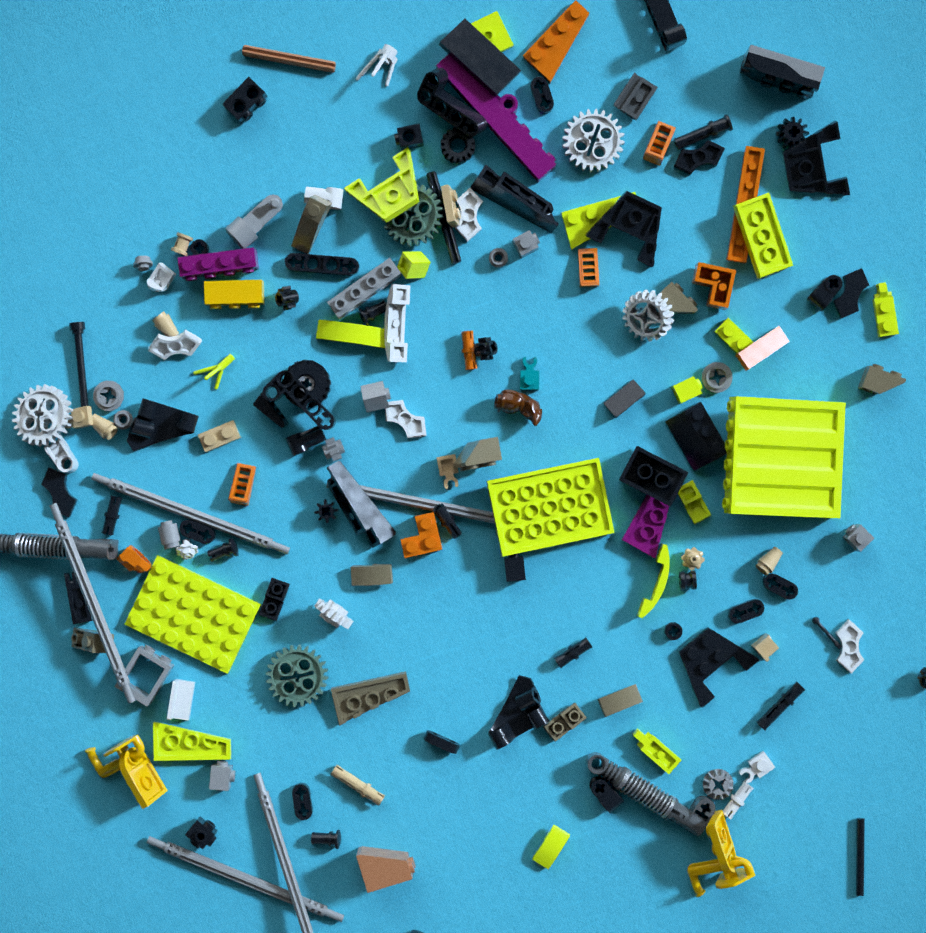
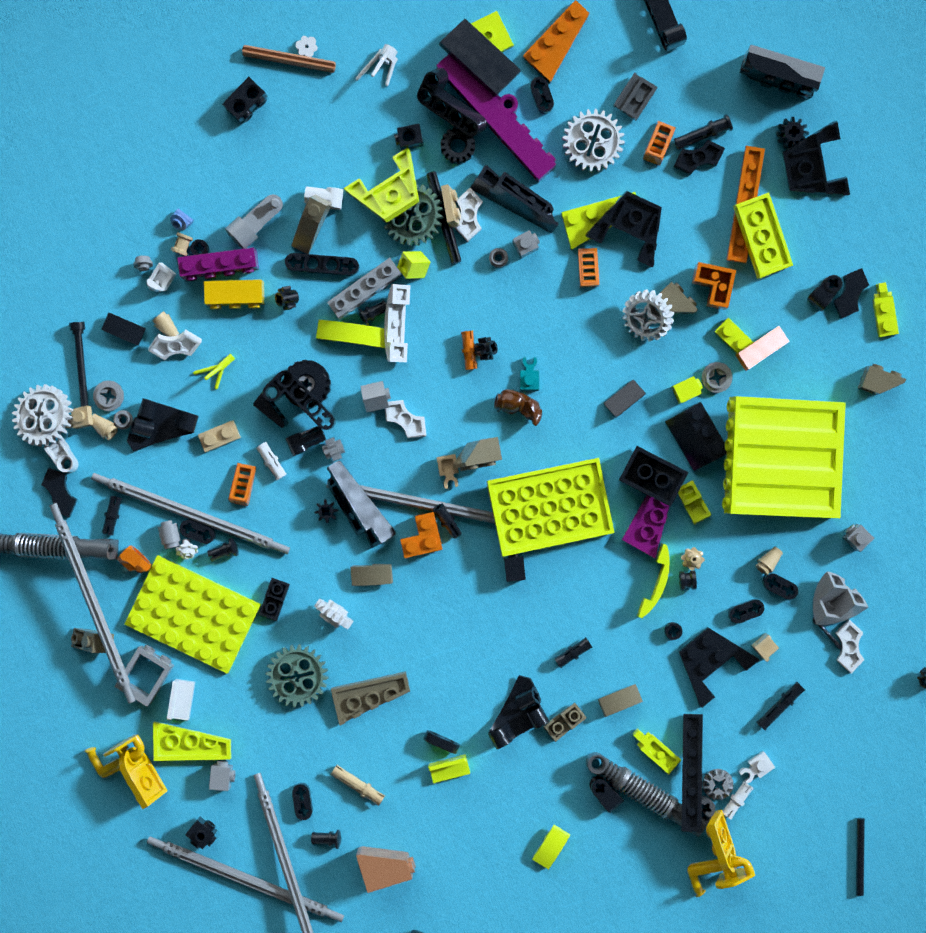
black hinge [64,572,93,624] -> none
none -> black slope [101,312,146,346]
none -> medium blue plate [170,208,194,231]
none -> white pin [256,442,287,481]
none -> white plant [296,36,318,57]
none -> neon yellow panel [428,754,470,783]
none -> black plate [681,714,703,832]
none -> light grey brick [813,571,868,625]

